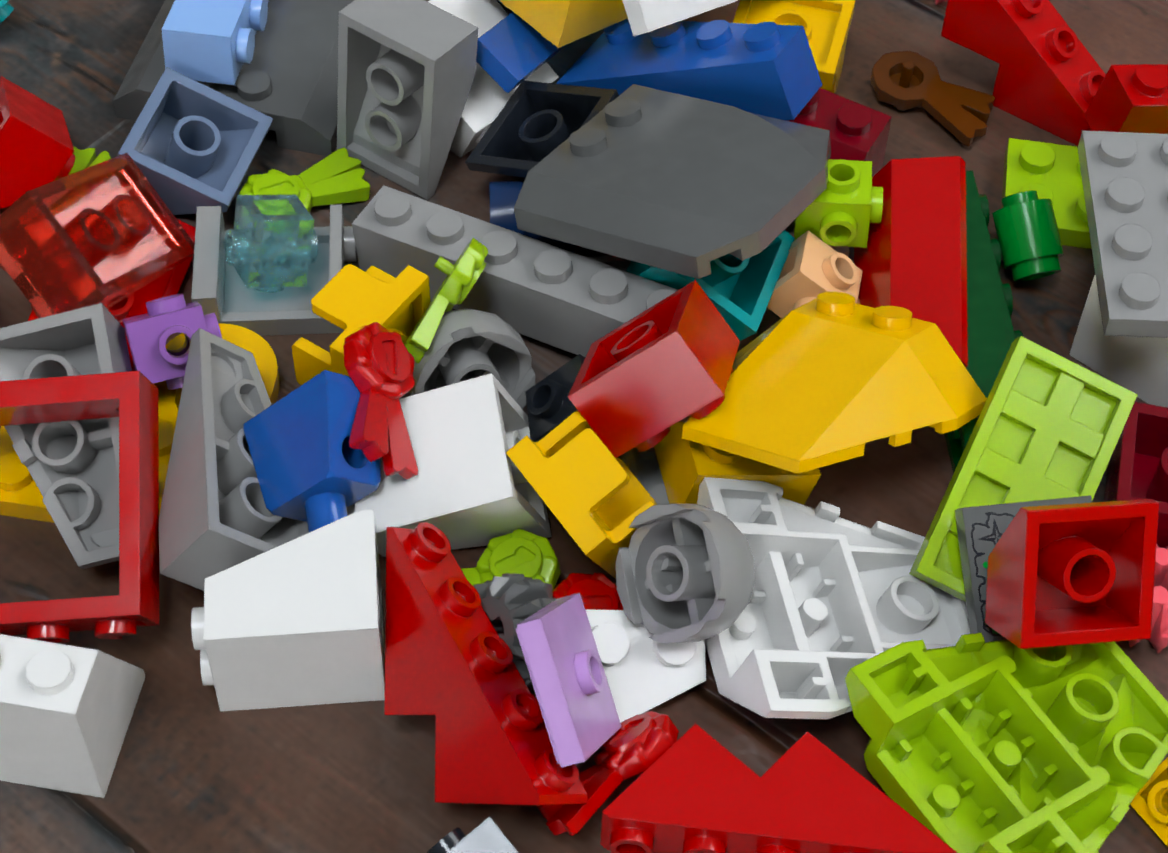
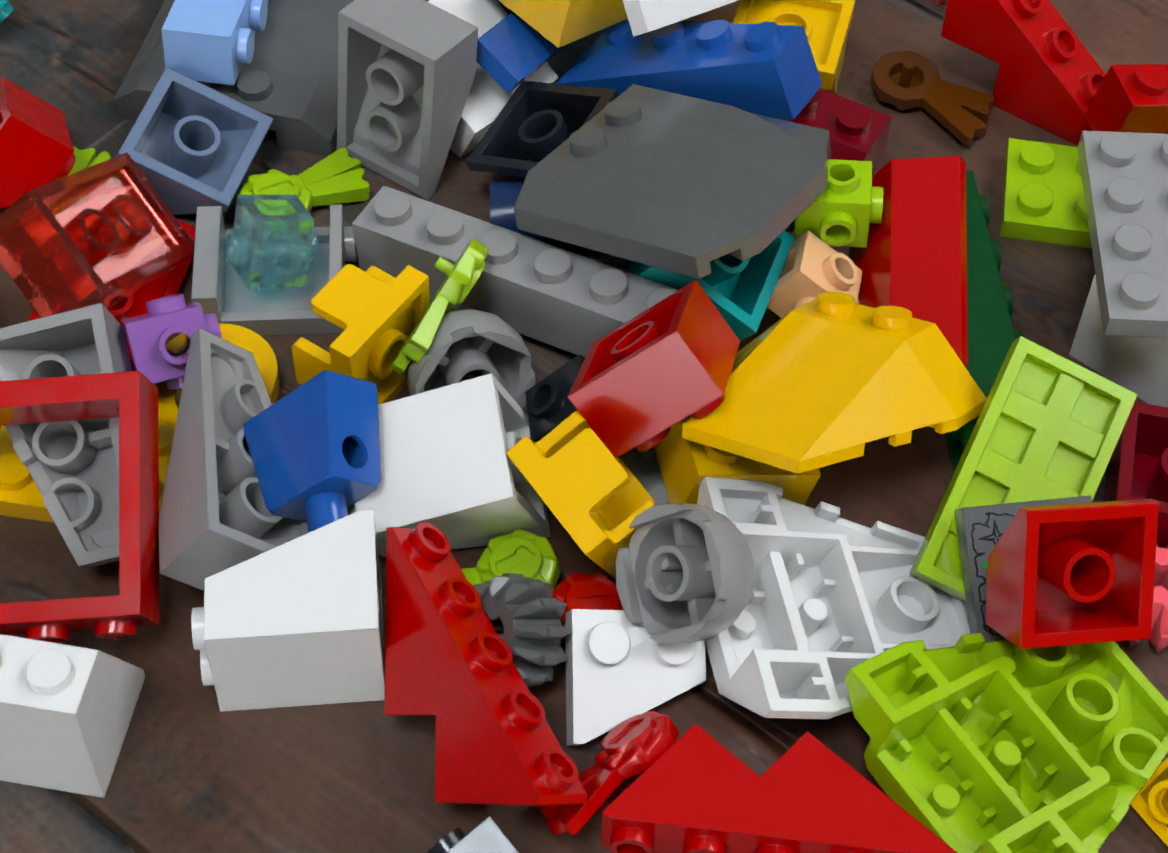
red piece [343,322,418,479] -> none
lavender plate [516,592,622,767] -> none
green brick [992,191,1064,282] -> none

